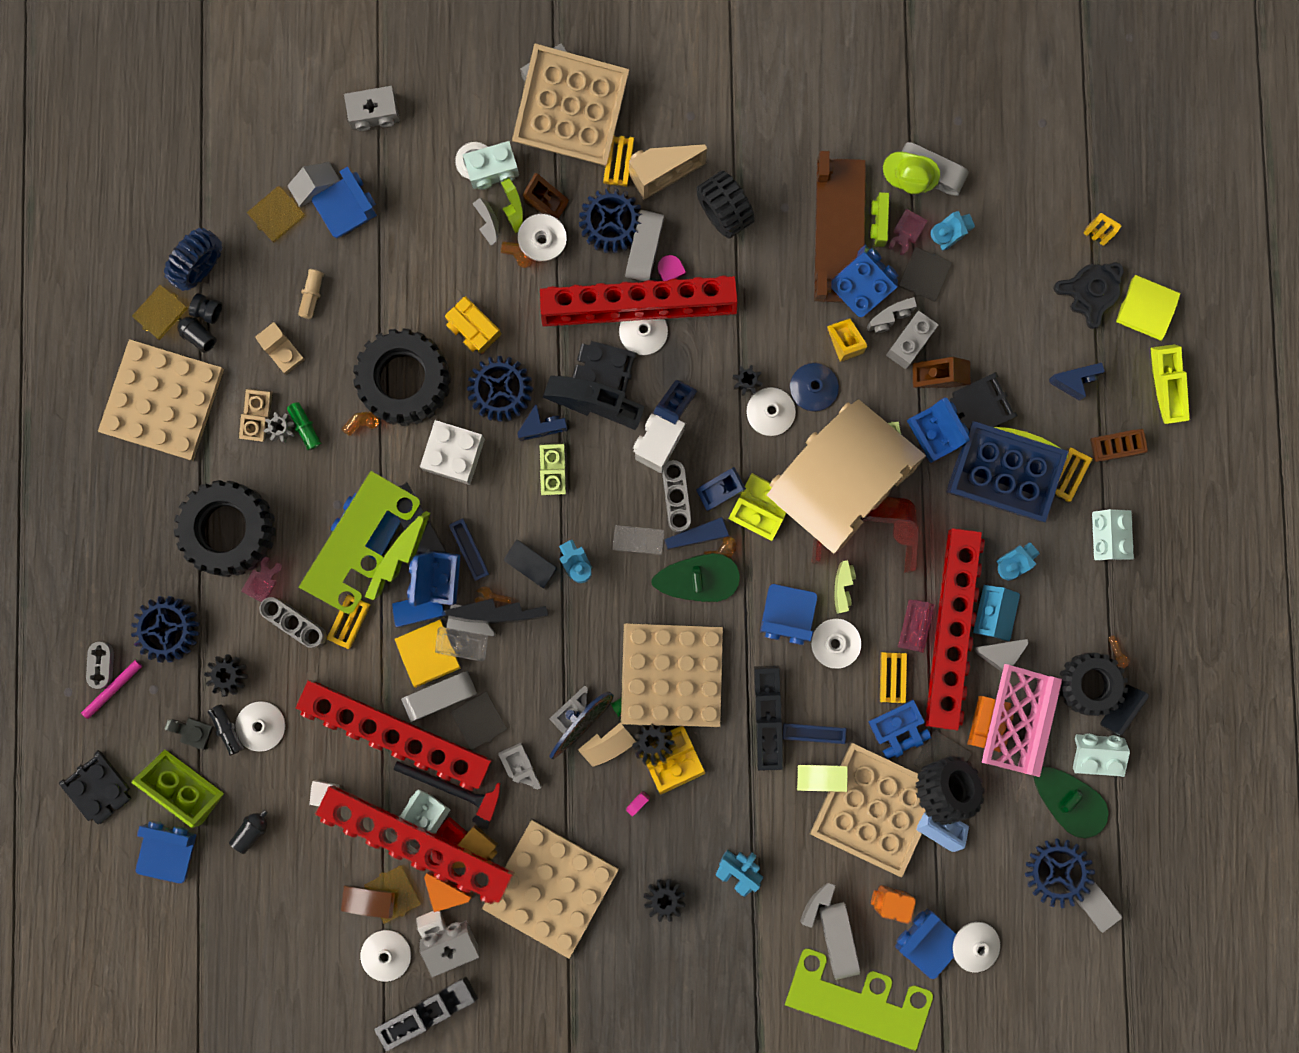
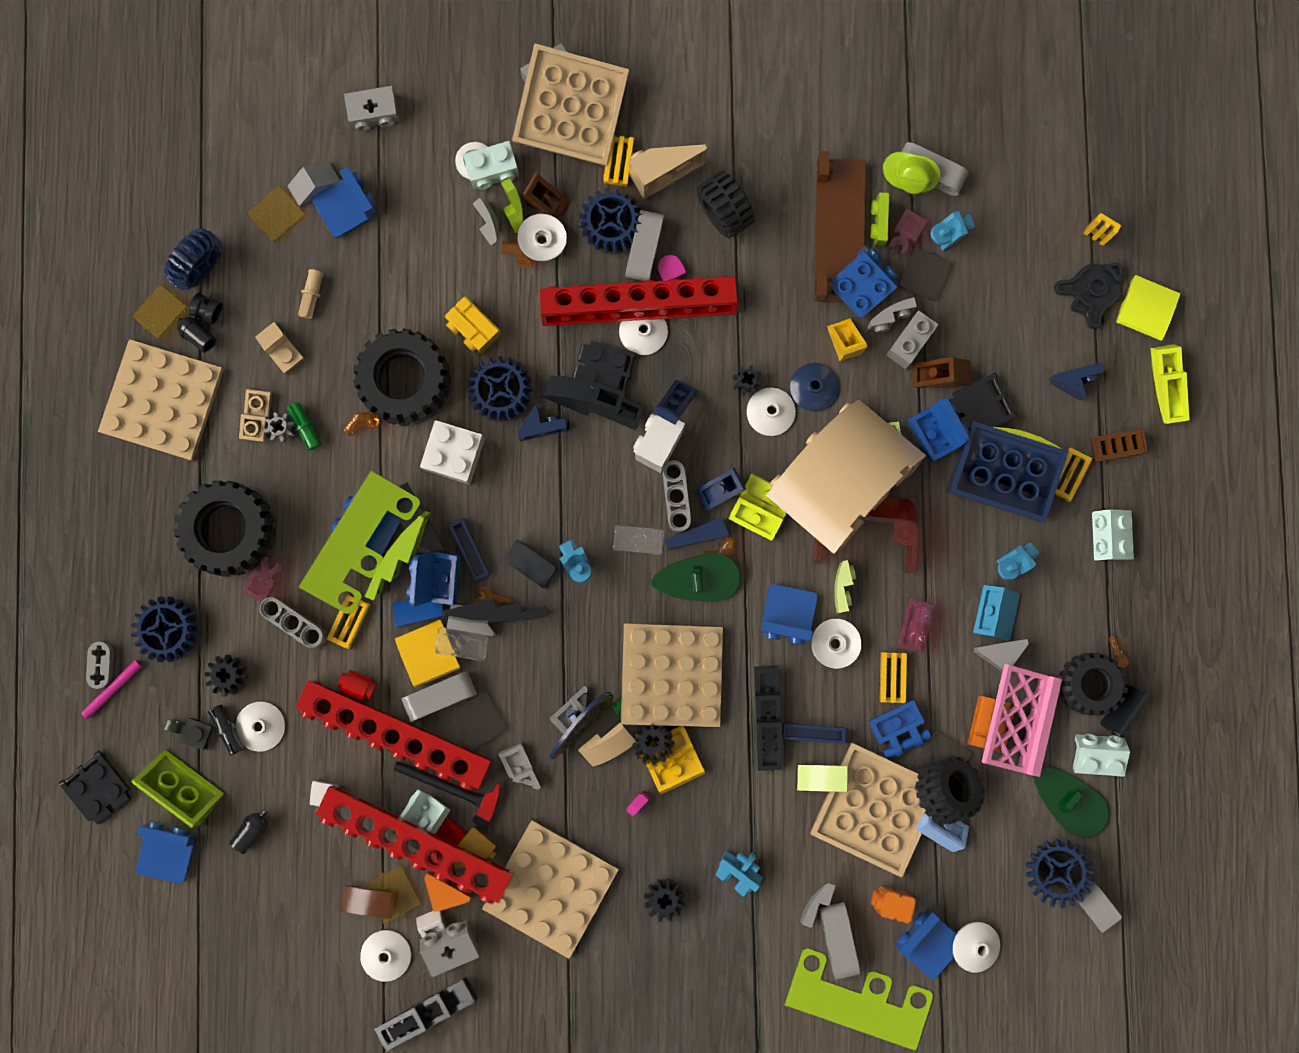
yellowish green slope [540,443,566,495] -> none
red brick [924,528,985,730] -> none
none -> red brick [338,670,377,701]

